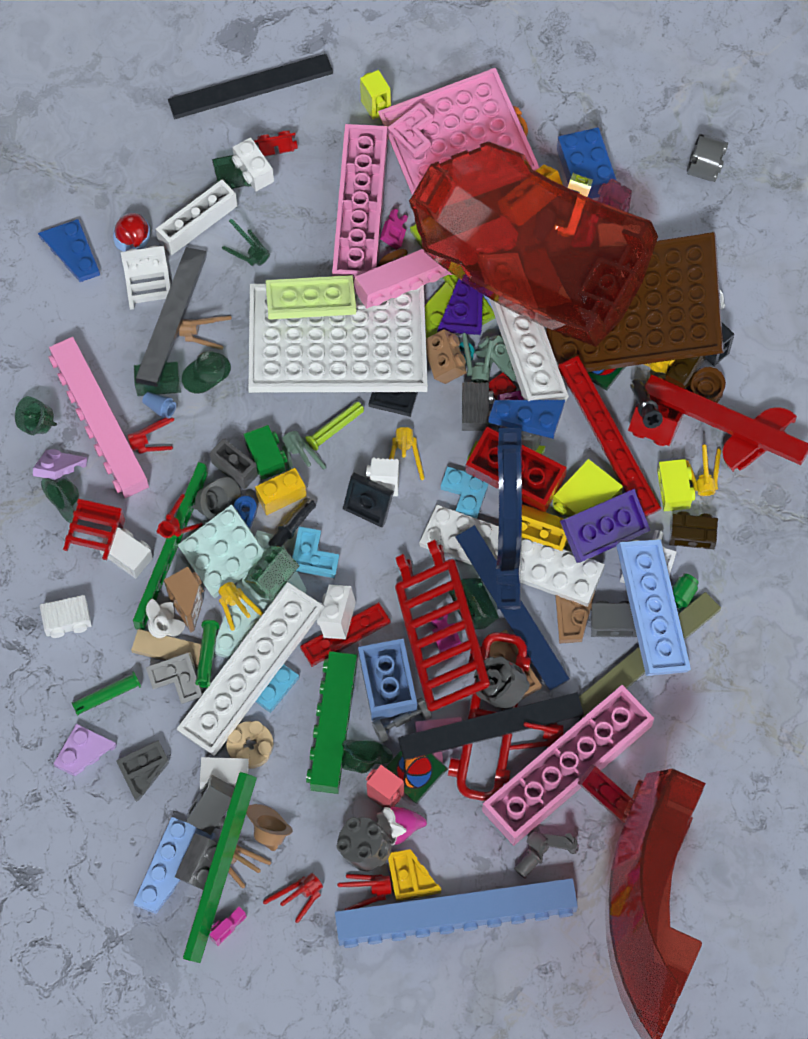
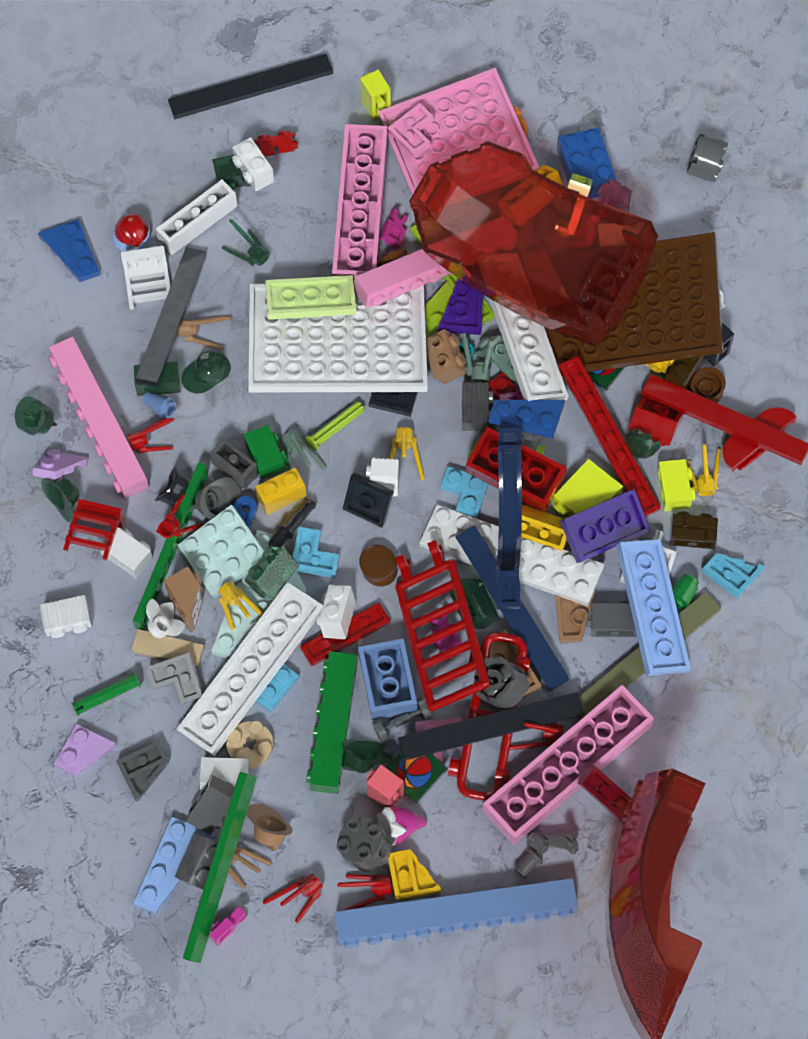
green pin [195,620,220,688] -> none
black pin [630,379,663,428] -> none
none -> black helmet [154,467,189,506]
none -> reddish brown piece [359,545,398,587]
none -> clear green hair [625,429,661,459]
none -> medium azure wing [702,553,765,599]

